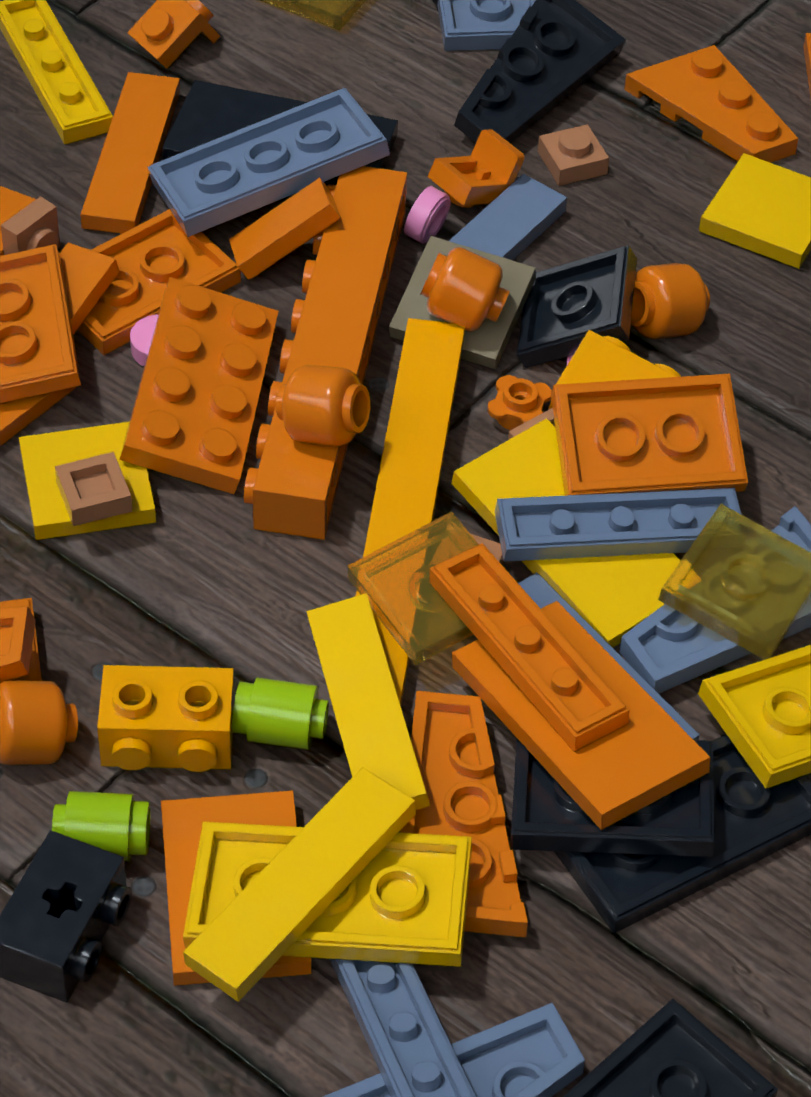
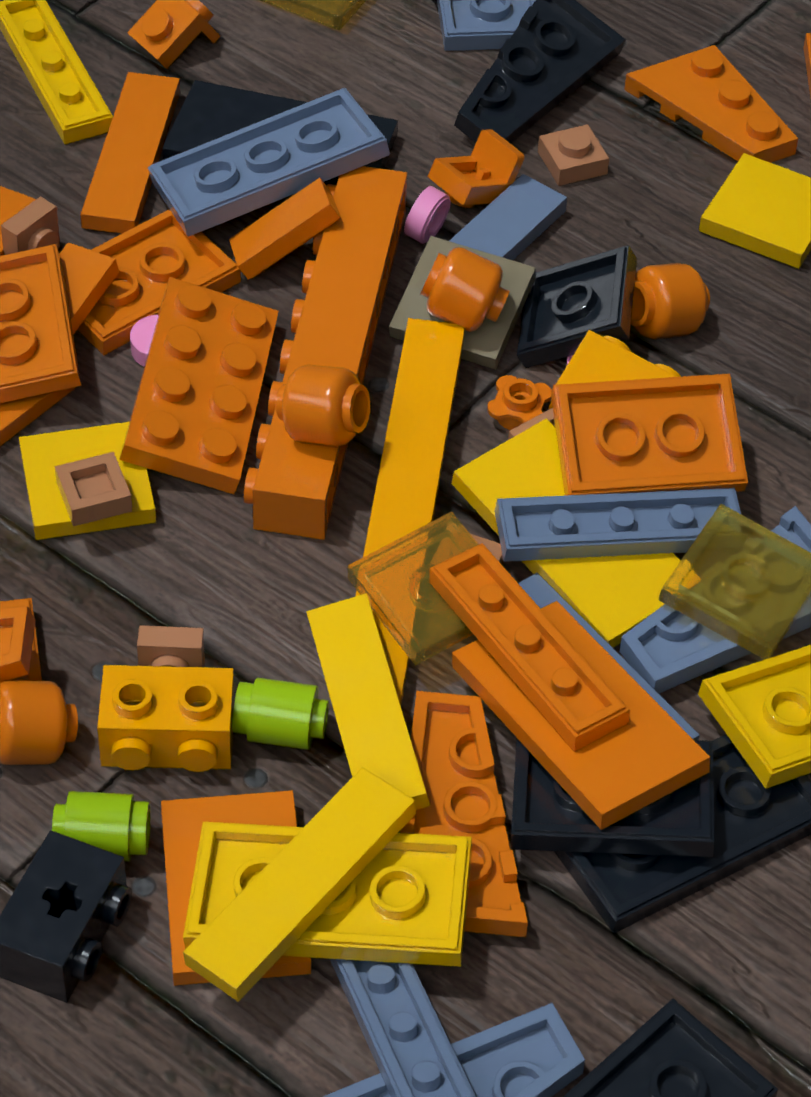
none -> nougat plate [137,625,205,667]

